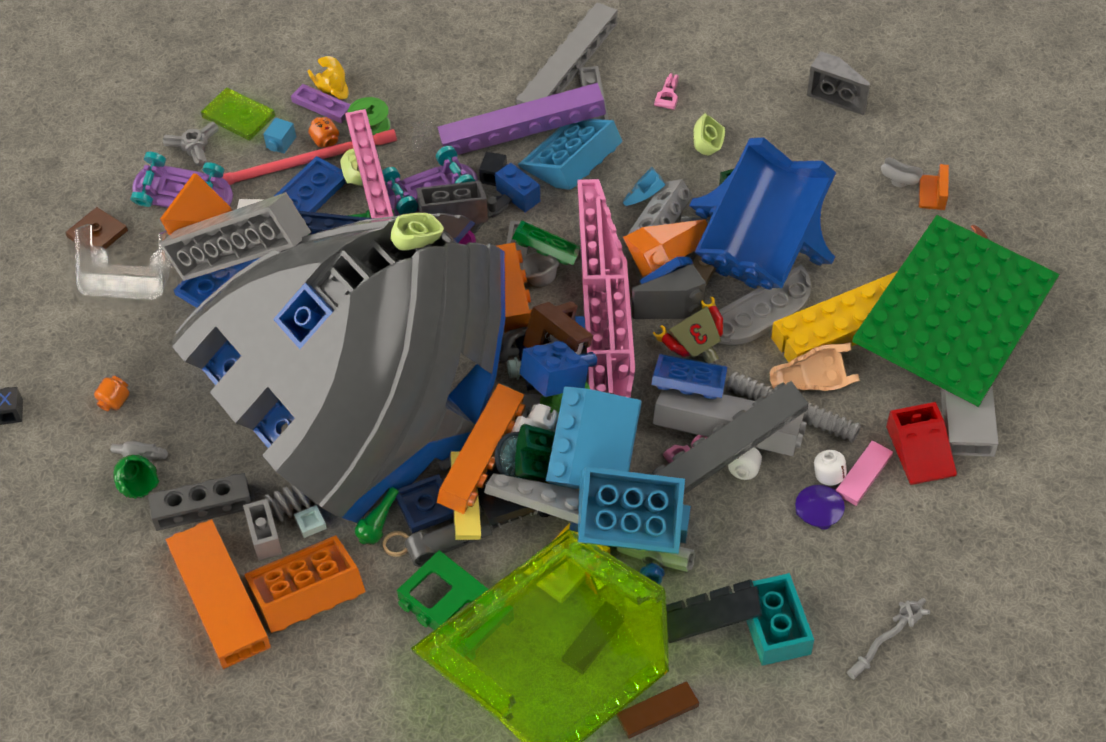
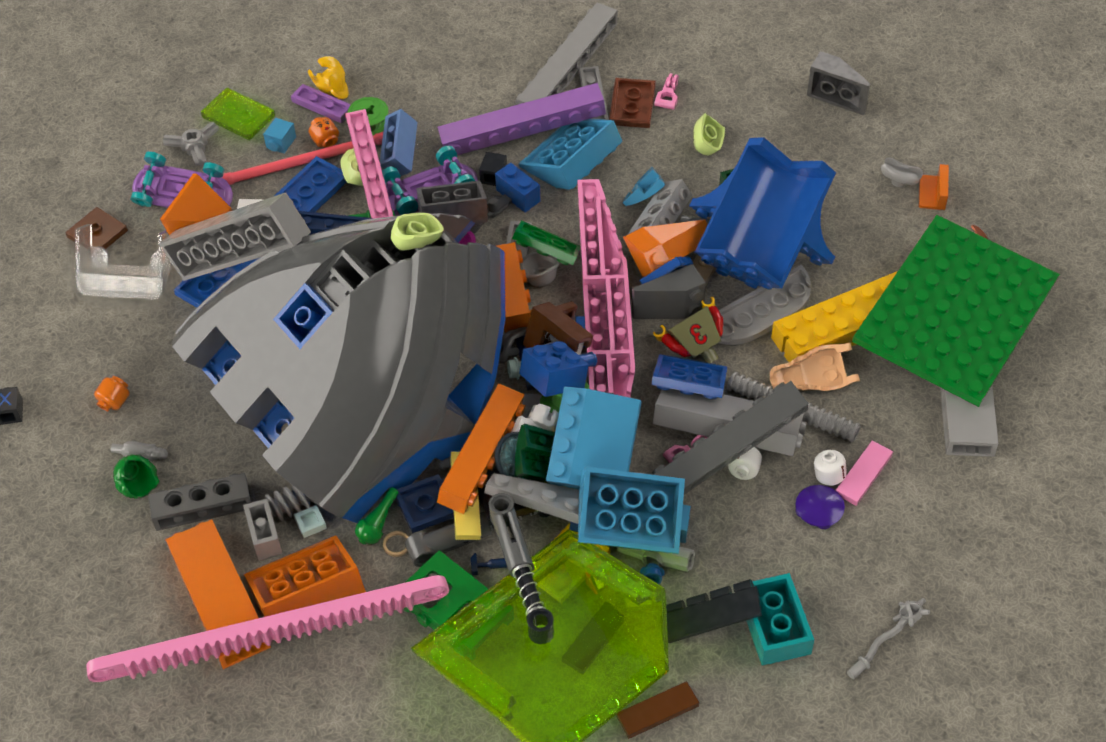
red slope [886,402,957,485] -> none
none -> bright pink gear [86,575,449,682]
none -> medium blue brick [380,109,418,177]
none -> dark blue piece [471,553,507,576]
none -> piece [489,493,554,644]
none -> copper tile [609,78,656,128]

